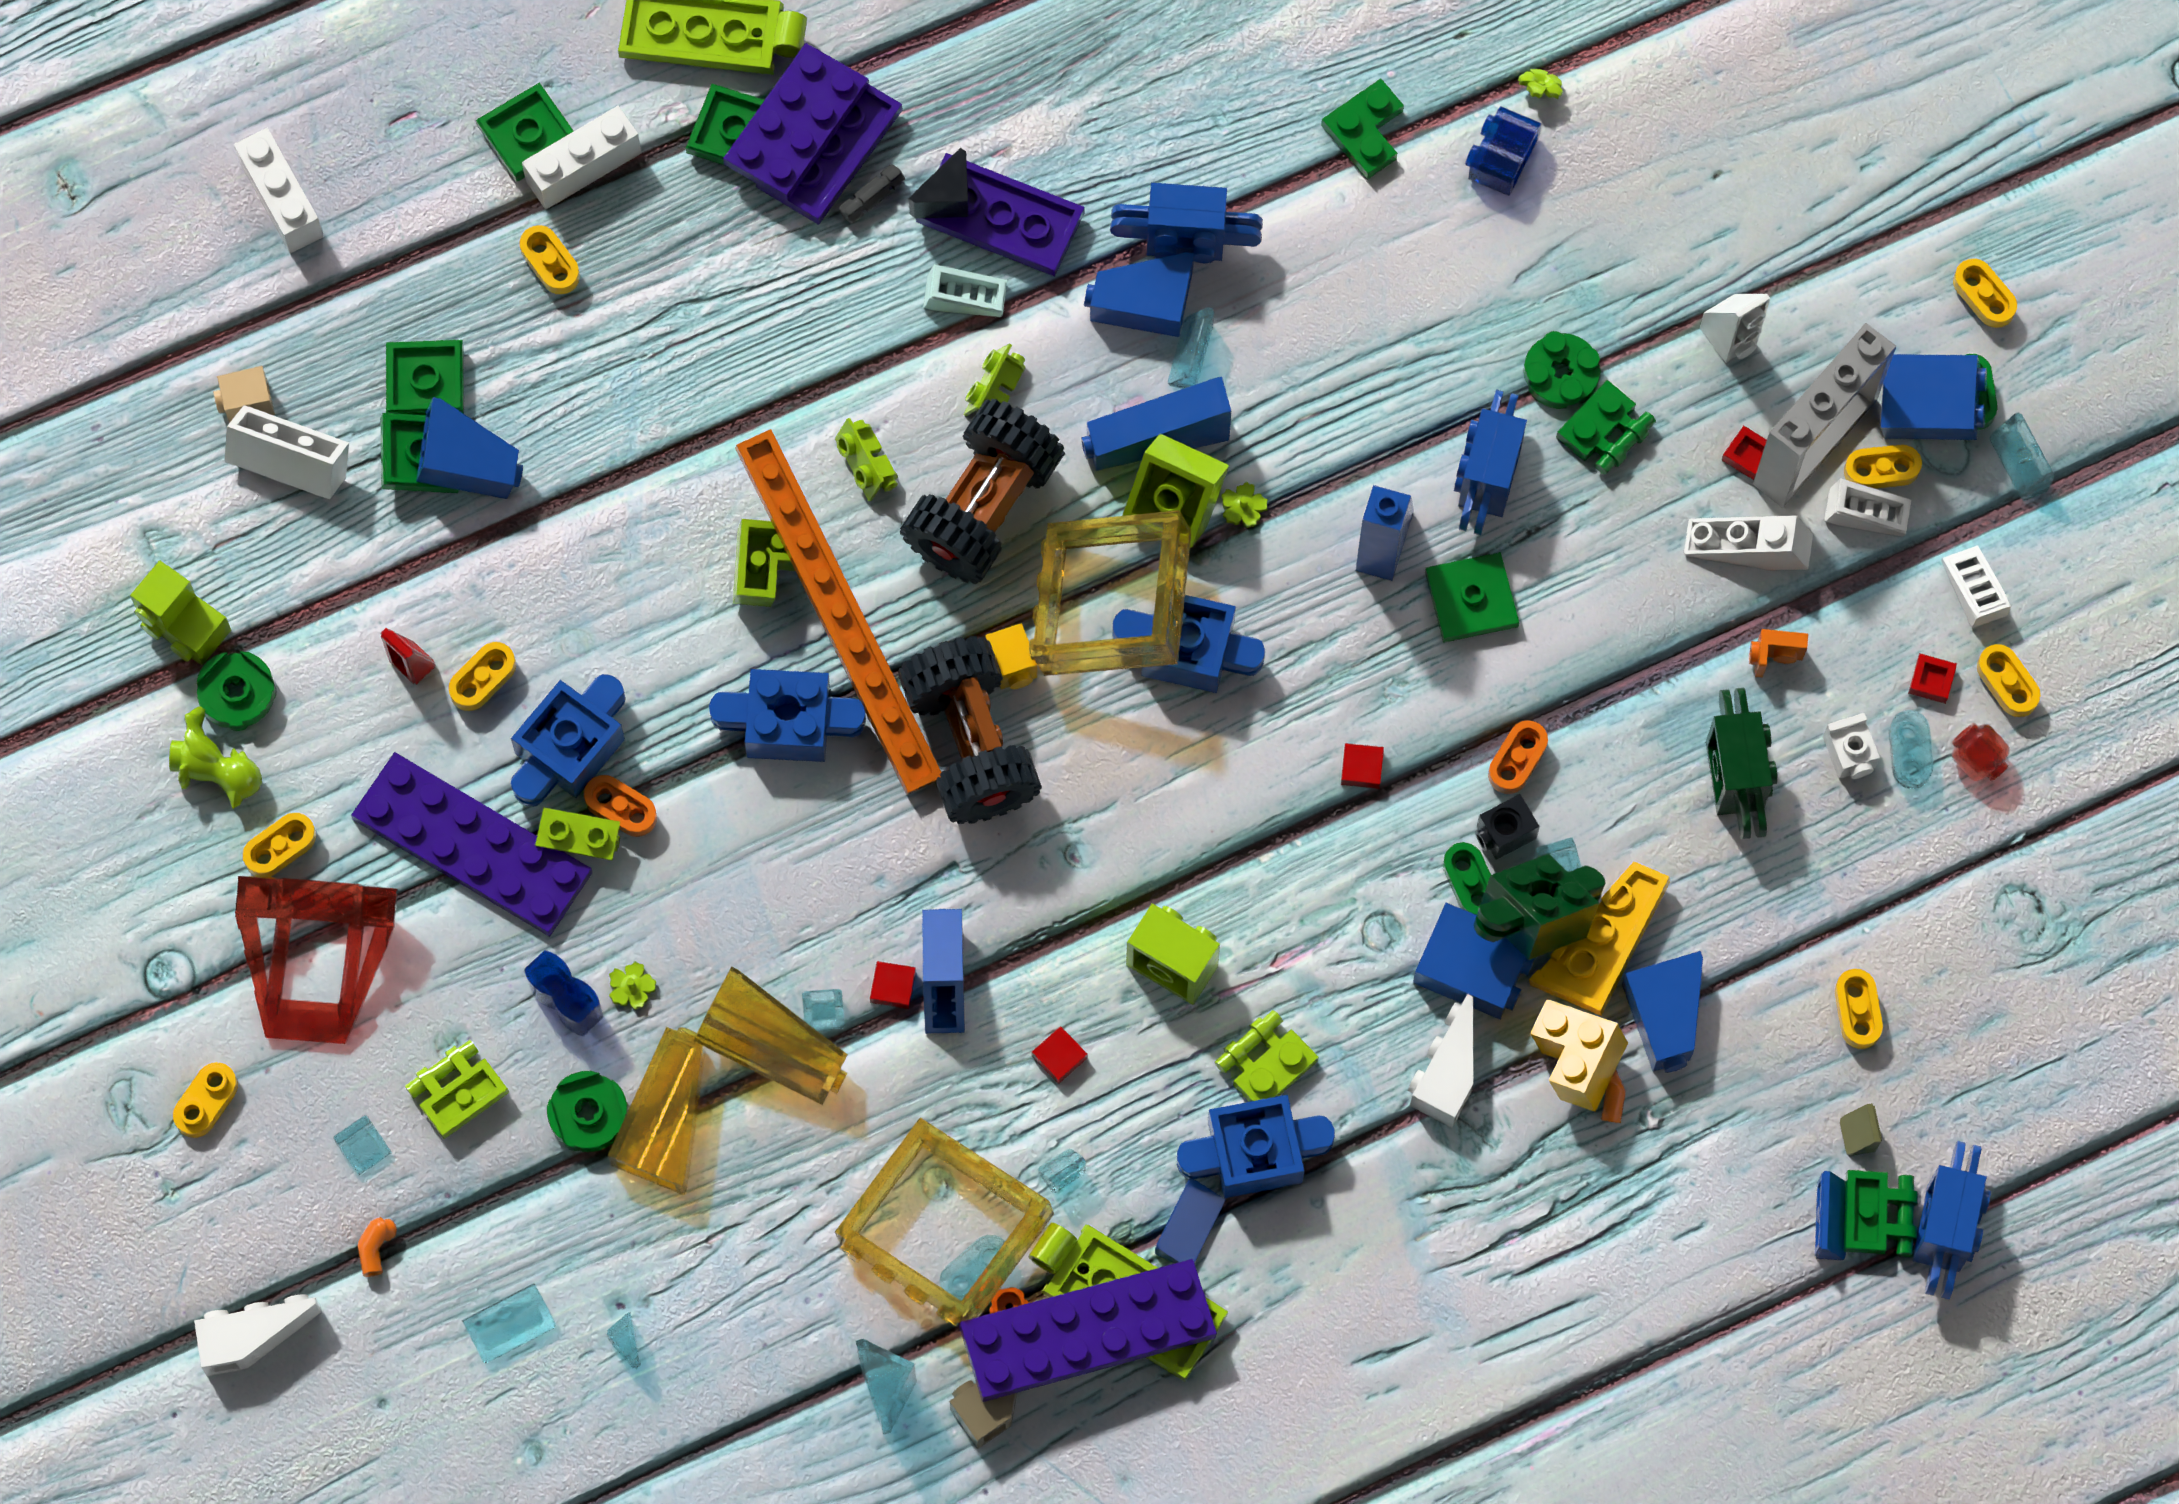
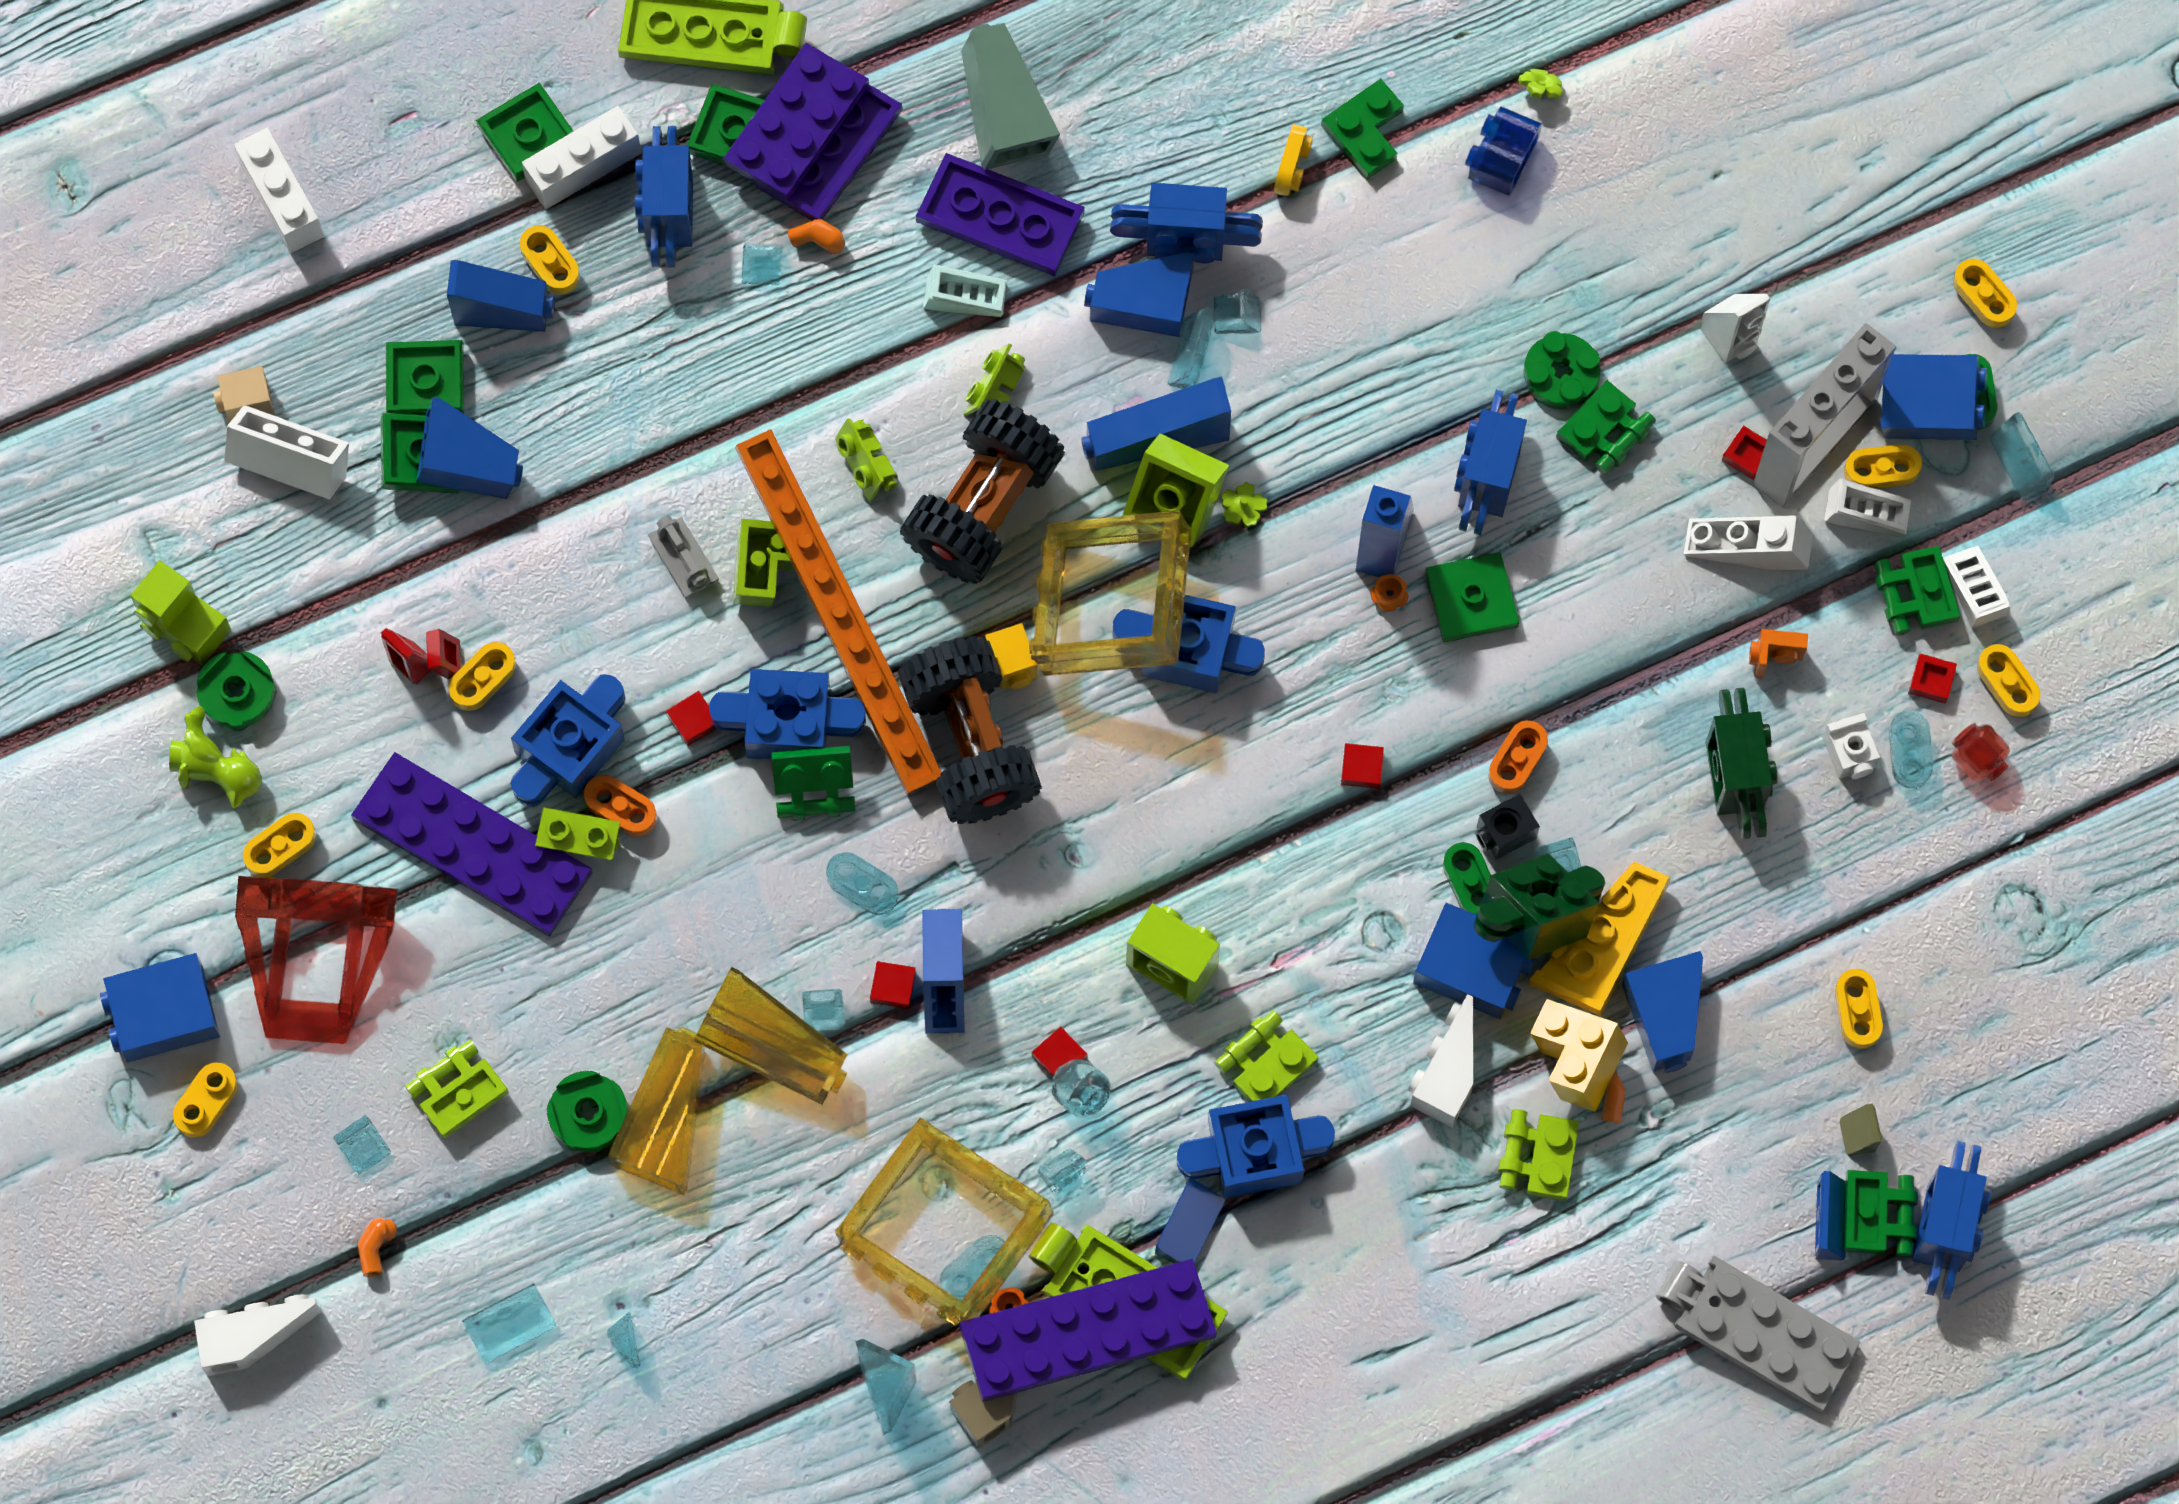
clear blue brick [524,950,603,1036] -> none
lime plant [609,961,657,1010] -> none
dark grey axle [839,164,905,224] -> none
black slope [908,147,968,219] -> none
none -> blue brick [100,953,220,1063]
none -> red tile [426,629,461,679]
none -> blue slope [447,260,555,332]
none -> blue brick [635,126,693,268]
none -> light grey hinge [648,515,719,598]
none -> red tile [666,691,716,747]
none -> clear light blue slope [742,243,783,285]
none -> green plate [772,746,856,821]
none -> orange arm [788,219,845,254]
none -> clear light blue plate [826,852,899,915]
none -> sand green slope [961,23,1060,170]
none -> clear light blue head [1051,1059,1111,1118]
none -> clear light blue slope [1214,289,1261,334]
none -> yellow plate [1274,124,1313,197]
none -> orange plate [1371,574,1409,612]
none -> lime plate [1498,1109,1579,1202]
none -> light grey hinge [1656,1255,1861,1413]
none -> green plate [1874,546,1960,636]

